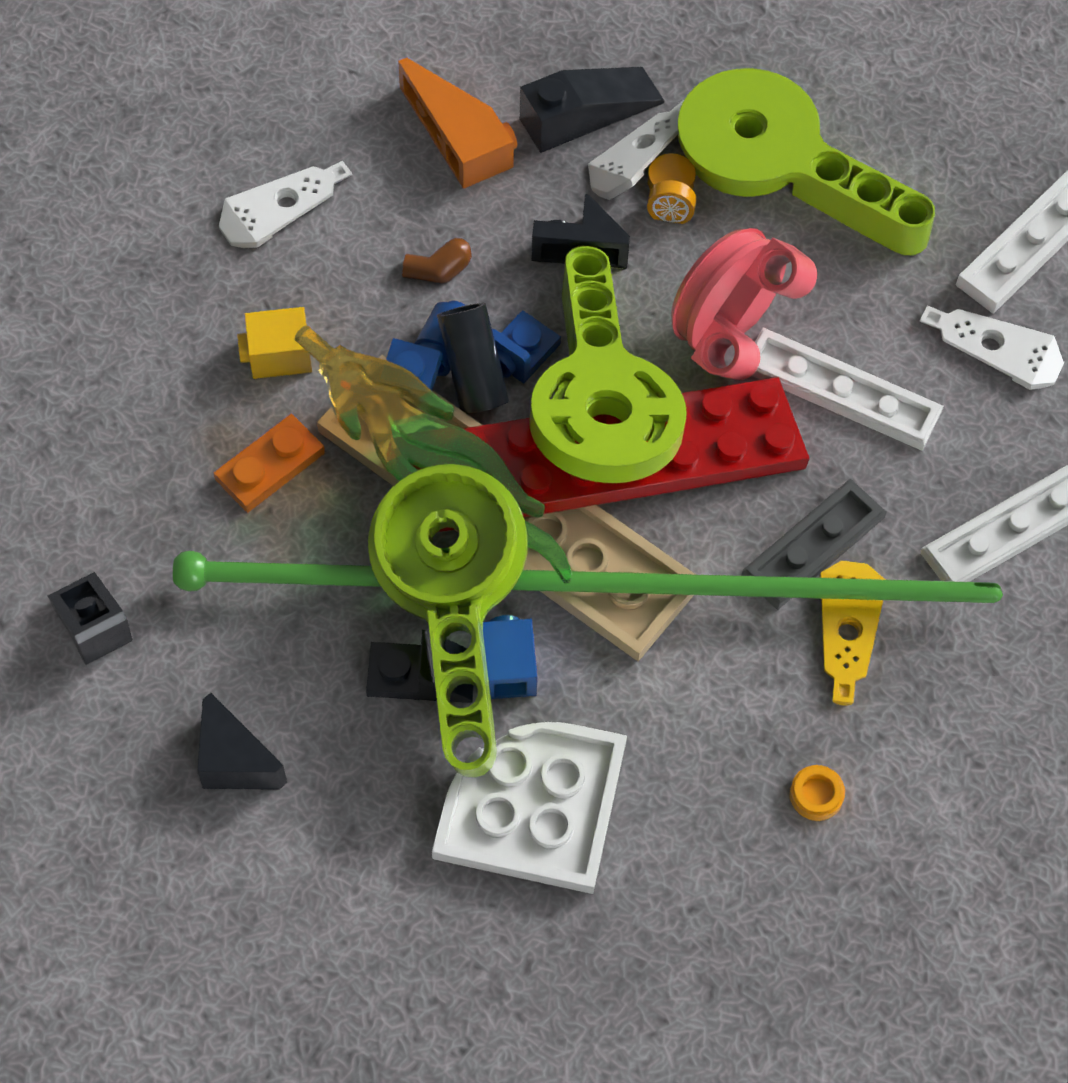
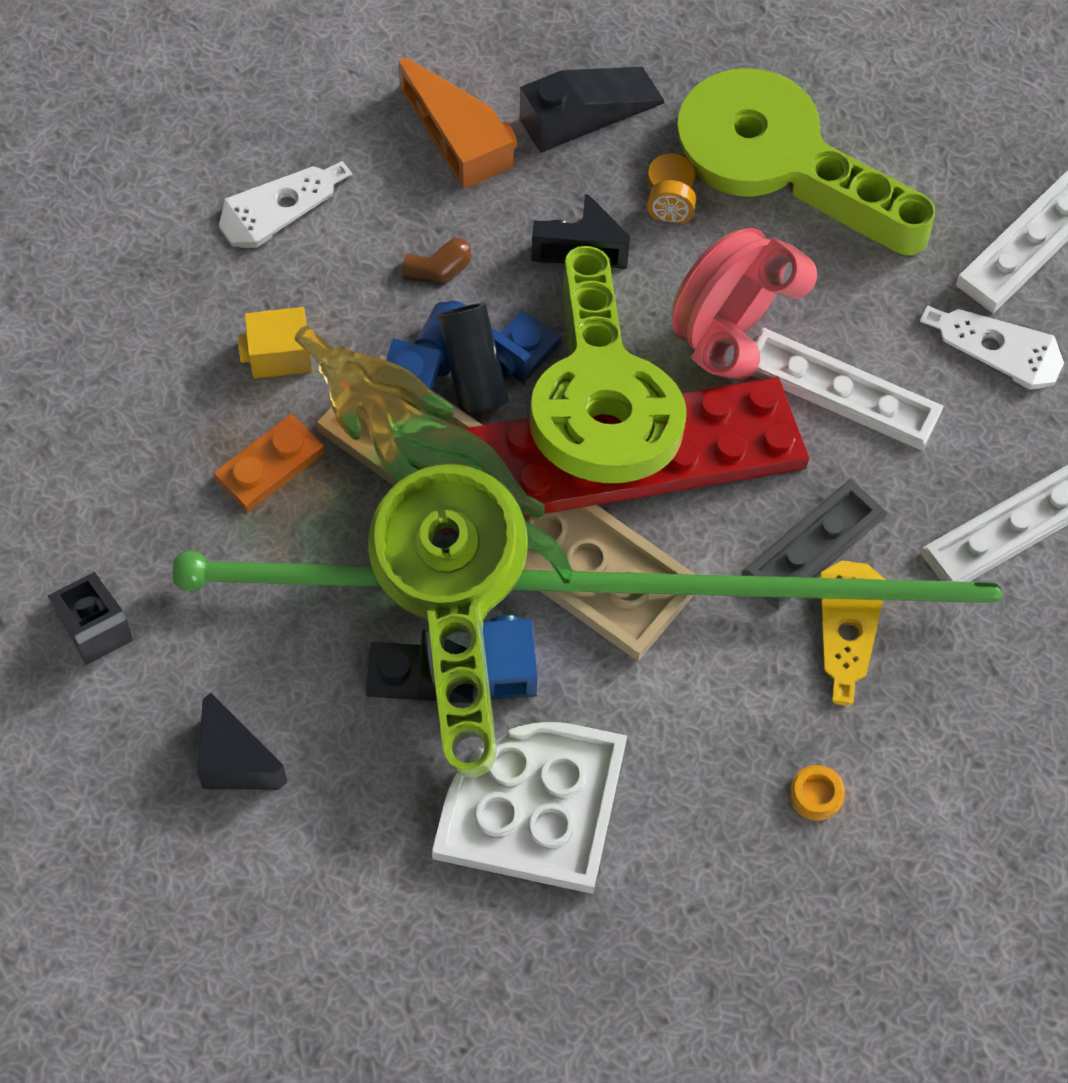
white piece [588,100,684,200] -> none

